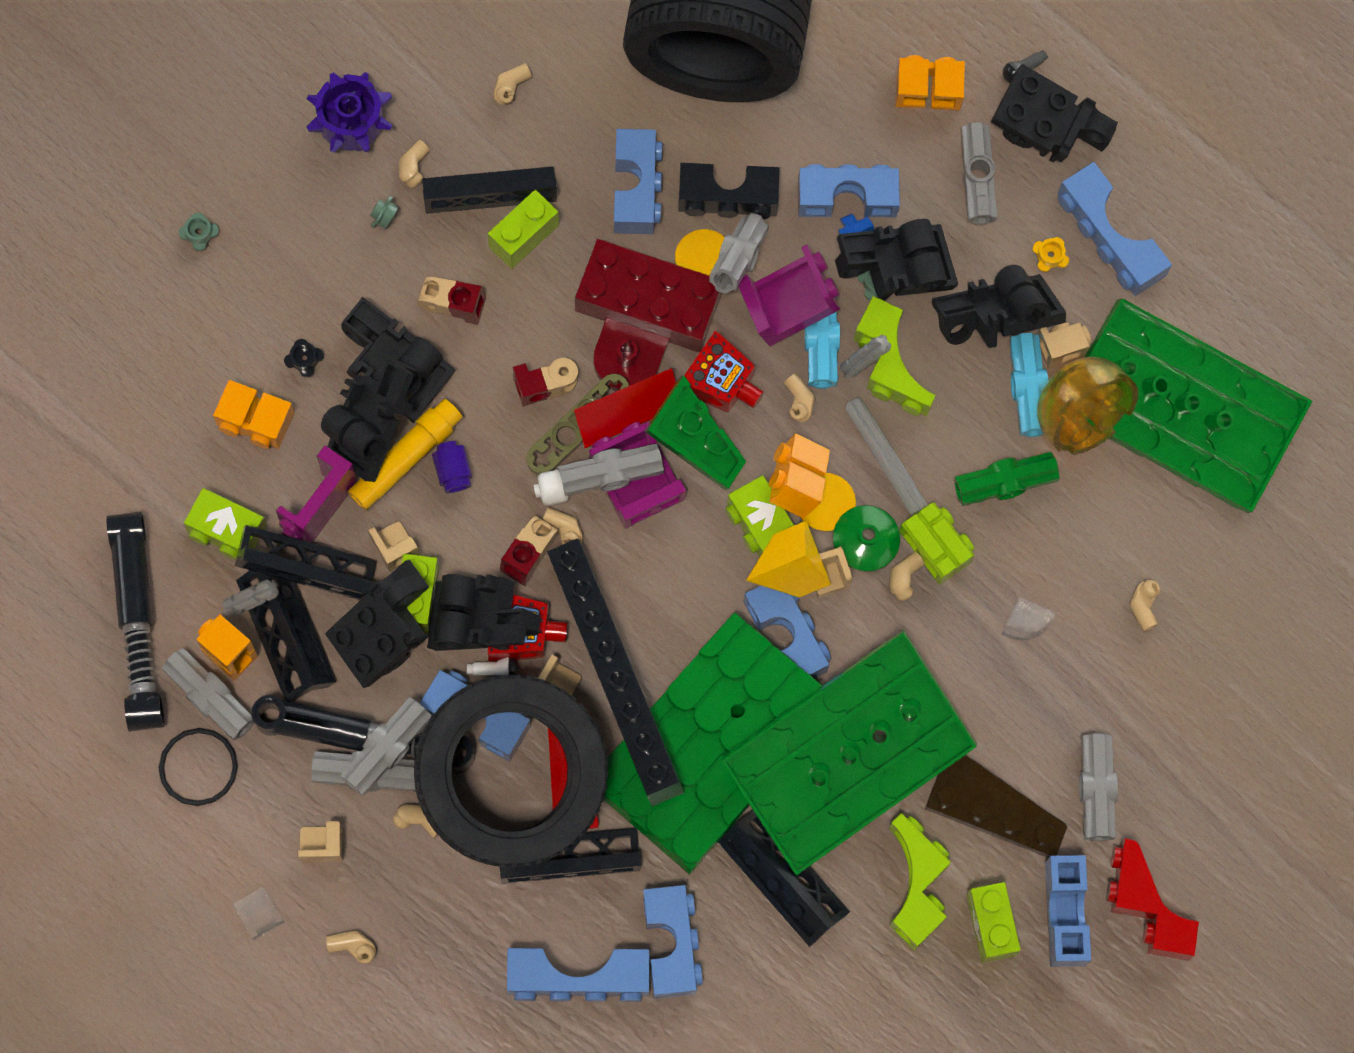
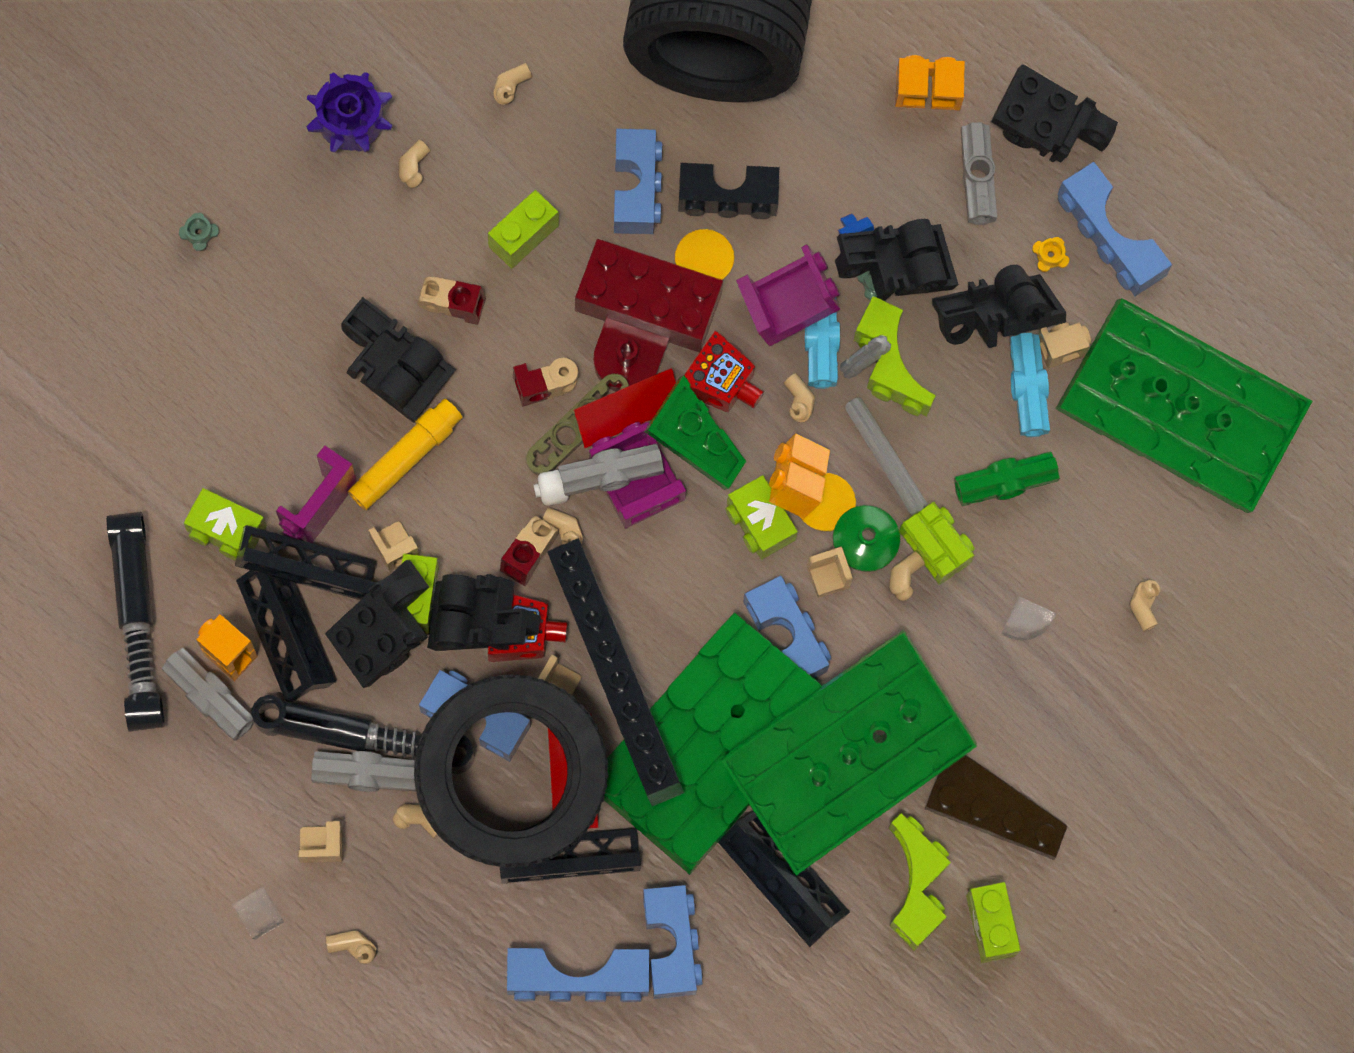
black piece [158,728,238,806] -> none
light orange piece [213,380,294,449] -> none
light grey axle [222,580,279,617] -> none
black plate [284,339,324,377] -> none
black plate [321,359,421,482] -> none
light grey piece [340,697,432,796] -> none
sand green plate [370,195,399,229] -> none
black fence [422,166,557,214] -> none
dark purple brick [432,441,472,493] -> none
white piece [467,657,520,676] -> none
light grey piece [709,213,768,294] -> none
yellow slope [746,521,831,598] -> none
medium blue arch [798,164,900,217] -> none
dark grey piece [1002,50,1048,83] -> none
clear yellow cylinder [1037,357,1139,455] -> none
medium blue arch [1045,855,1091,967] -> none
light grey piece [1079,733,1118,841] -> none
red arch [1106,838,1199,961] -> none

